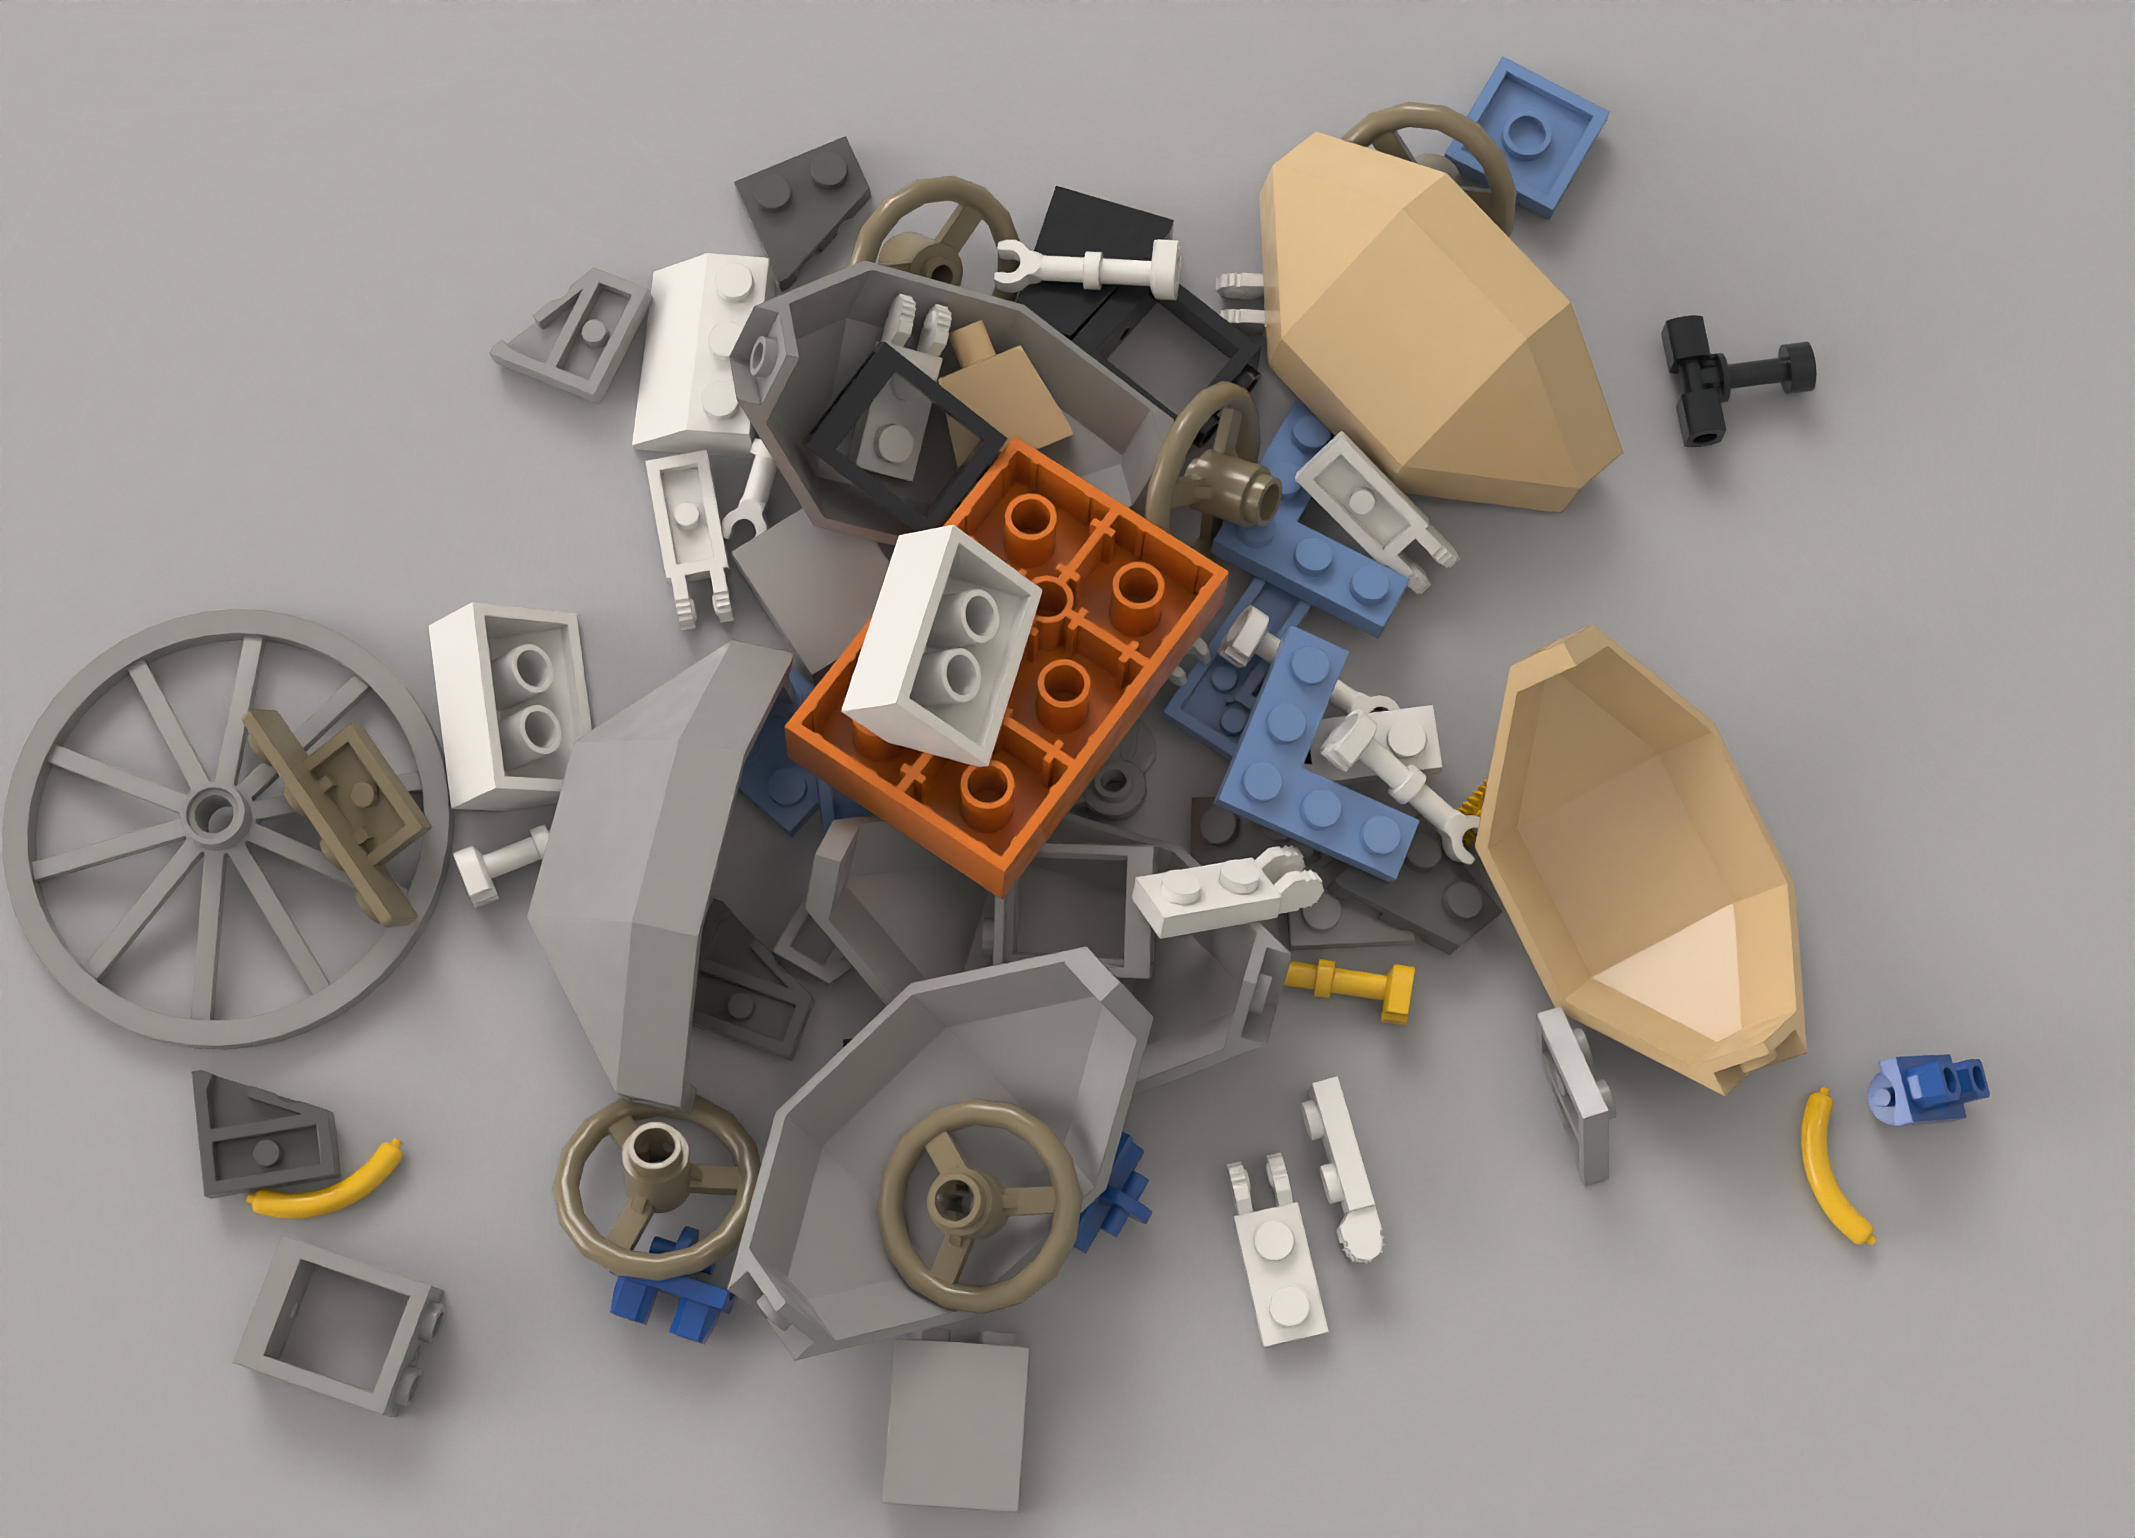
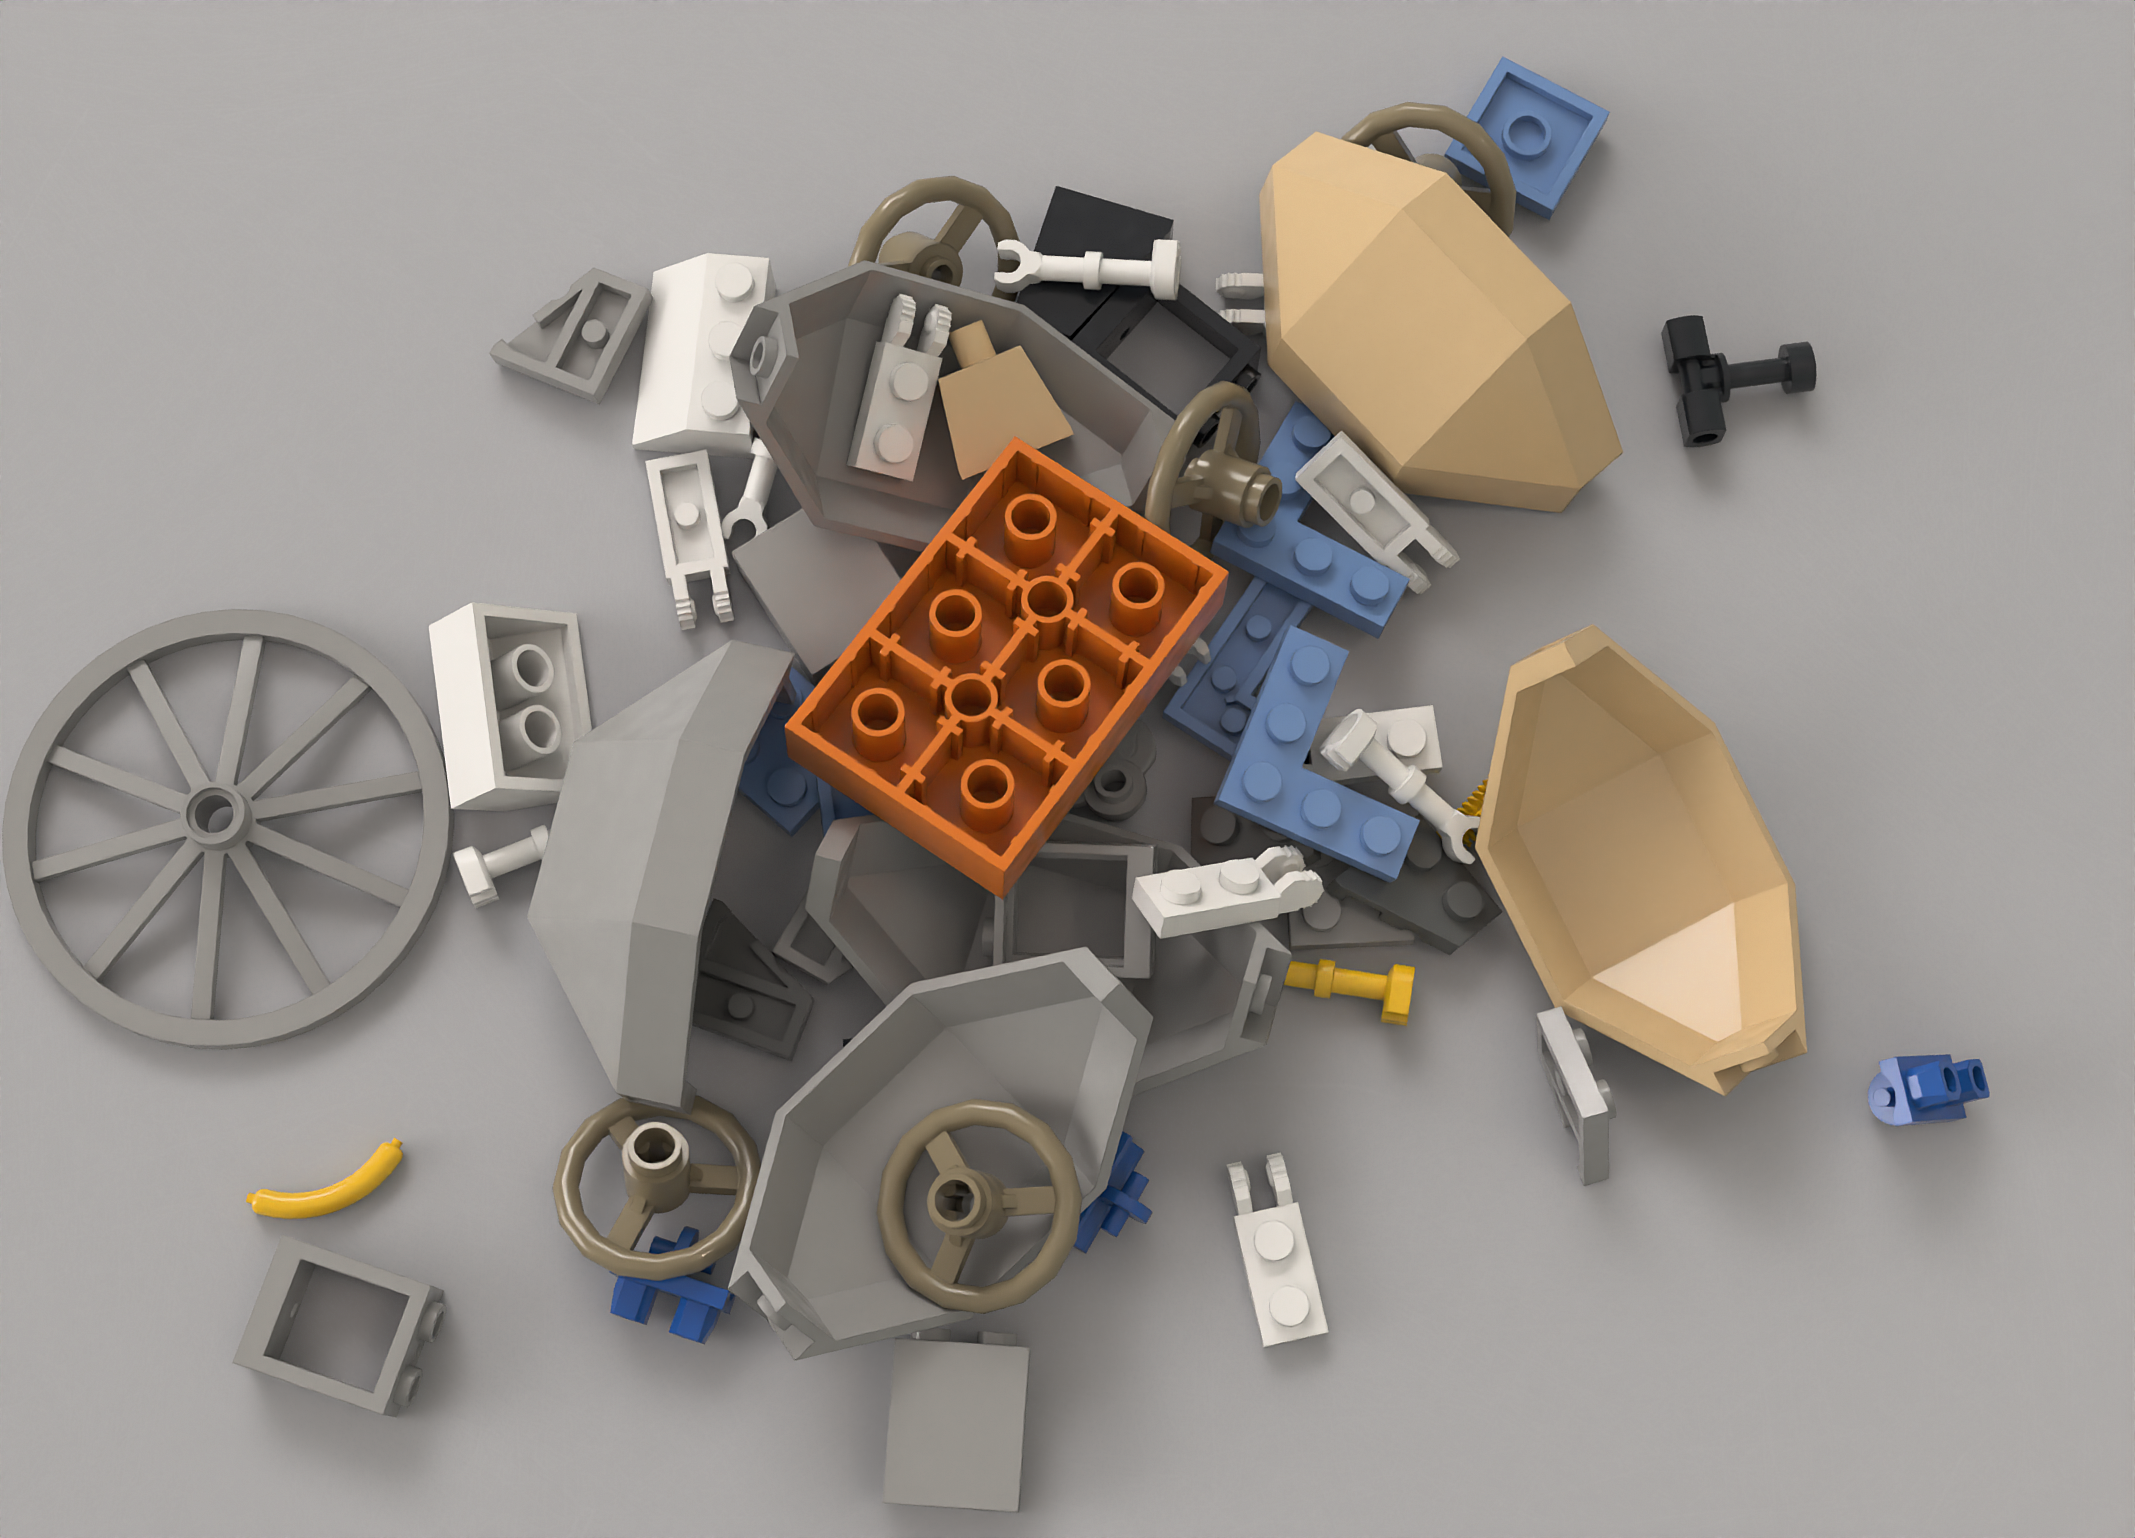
dark grey wing [191,1070,341,1199] -> none
dark tan bracket [241,709,433,928] -> none
dark grey wing [734,136,871,291] -> none
black window [801,341,1008,532] -> none
white slope [841,525,1043,767] -> none
white piece [1216,605,1400,716] -> none
white hinge [1301,1076,1385,1265] -> none
yellow piece [1801,1087,1877,1246] -> none

